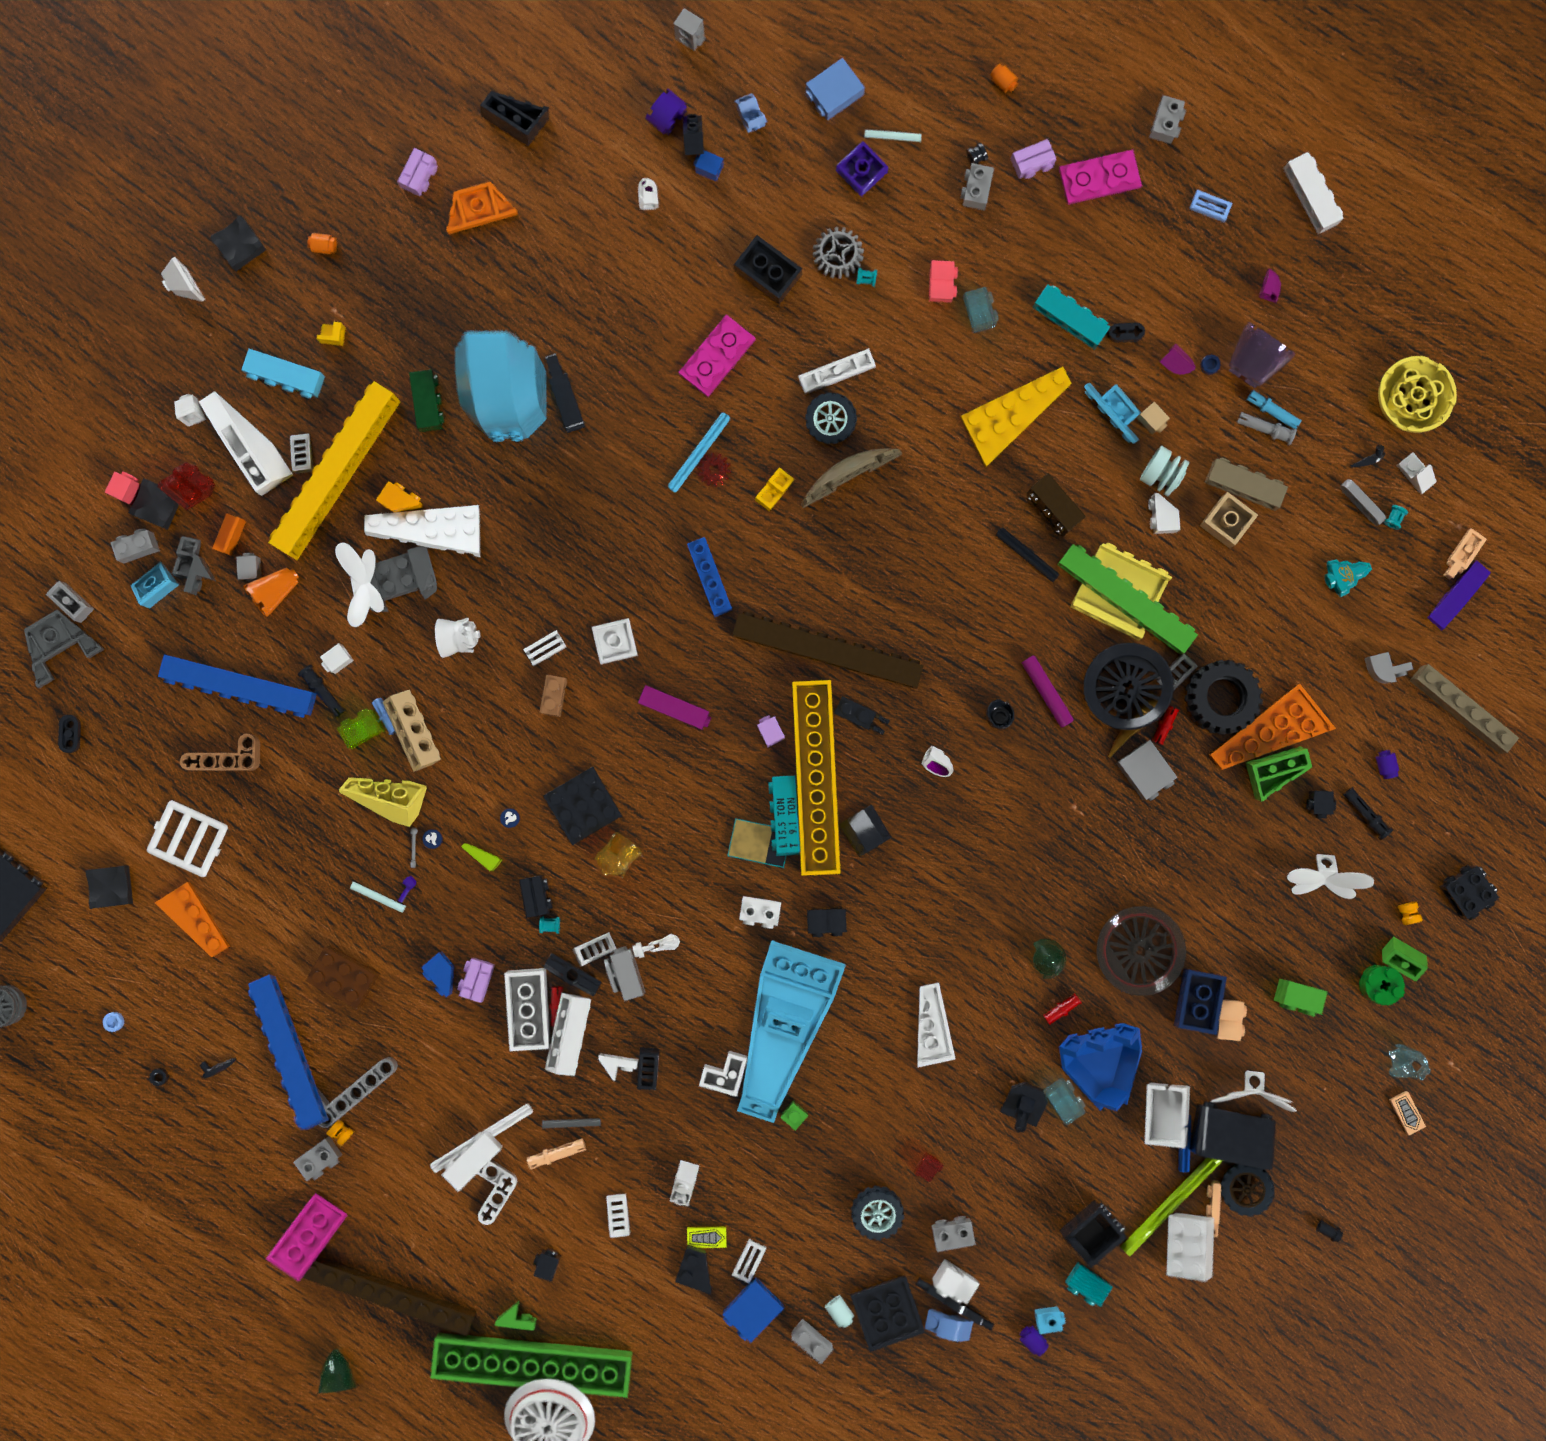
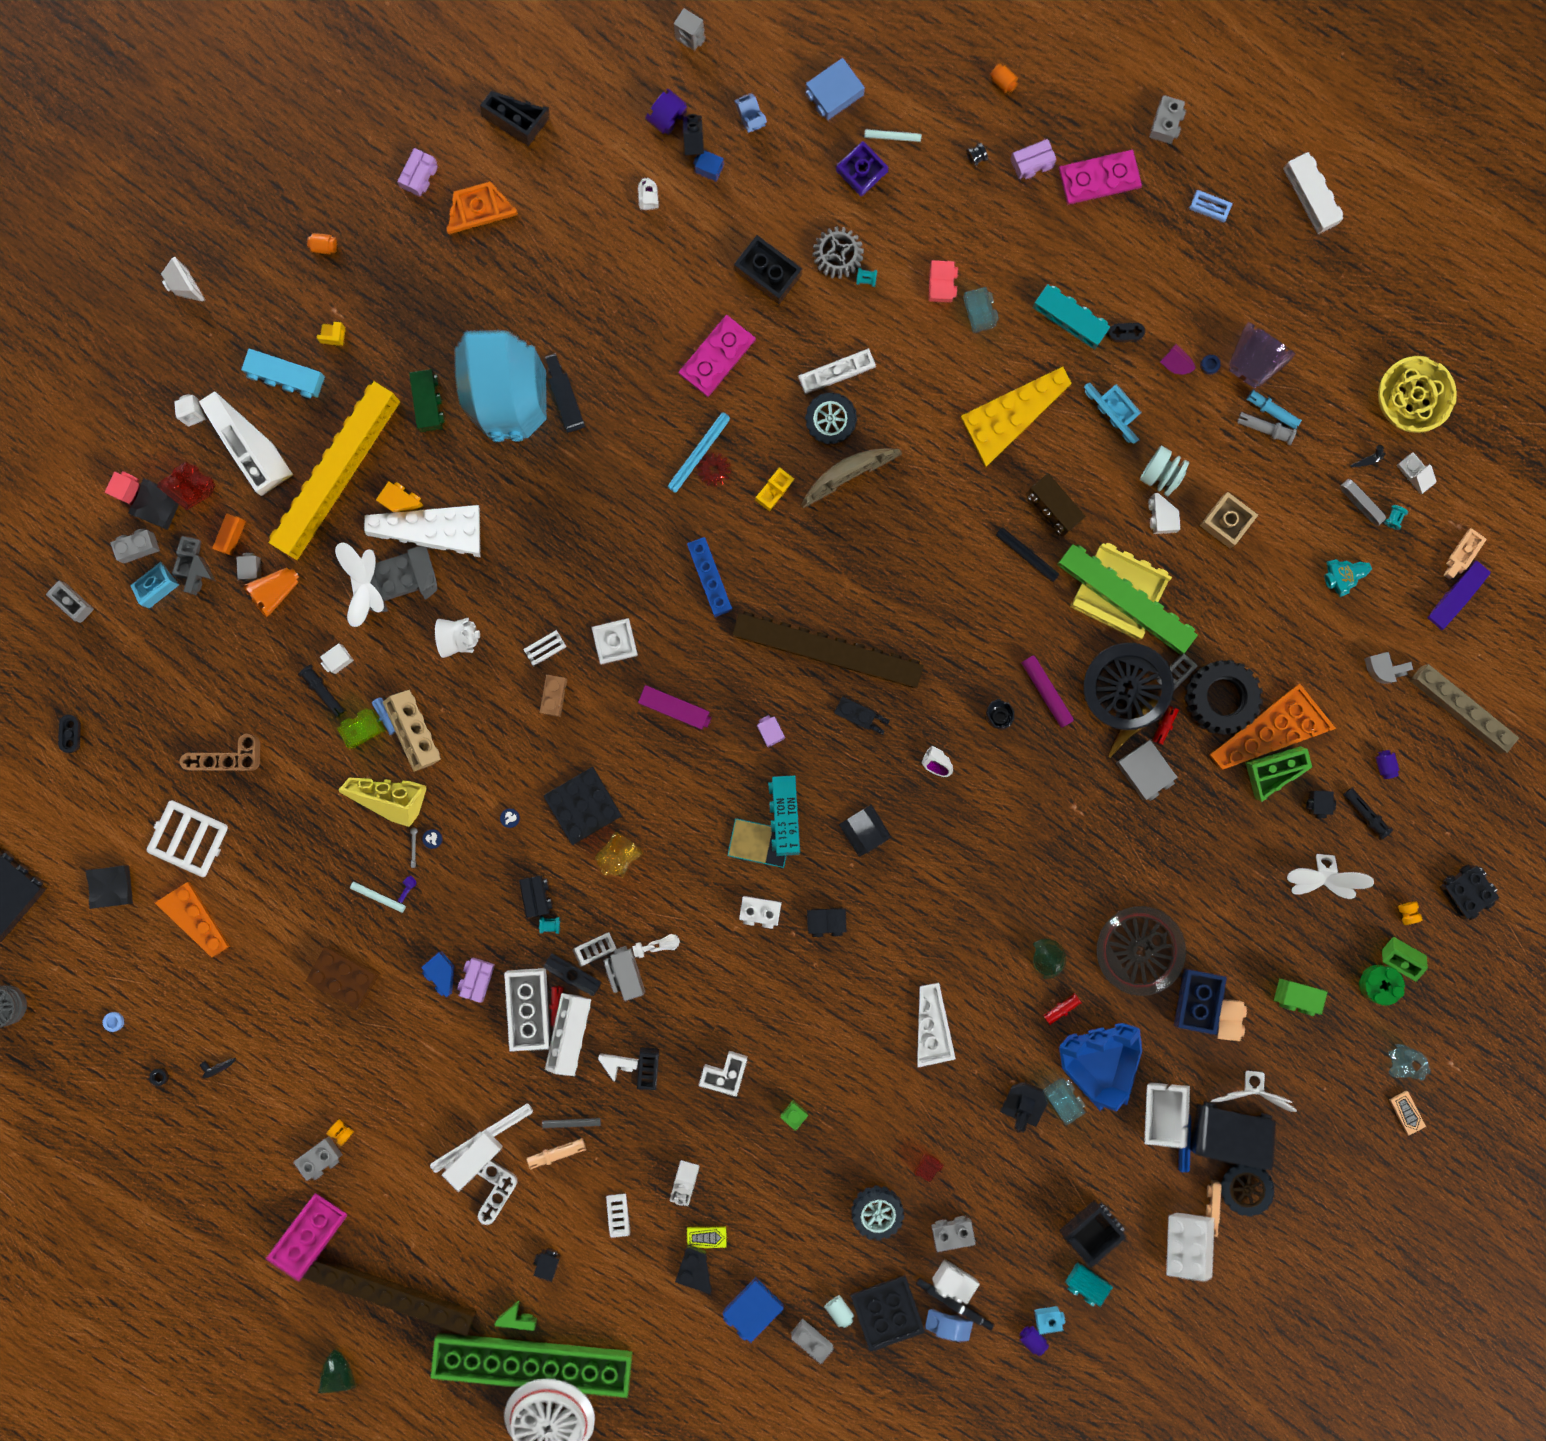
dark grey wing [24,610,104,688] -> none
blue brick [158,655,317,718] -> none
black brick [210,215,267,271] -> none
blue brick [248,975,329,1130] -> none
light grey slope [290,434,314,474] -> none
light grey beam [317,1057,398,1128] -> none
lime slope [462,843,502,871] -> none
white tile [732,1239,767,1284] -> none
medium azure wing [737,941,846,1123] -> none
yellow brick [792,680,840,875] -> none
light grey brick [960,163,994,210] -> none
lime piece [1120,1158,1222,1256] -> none
tan brick [1137,402,1170,435] -> none
dark tan brick [1205,458,1288,511] -> none
magenta brick [1259,269,1281,303] -> none
black pin [1316,1220,1343,1242] -> none

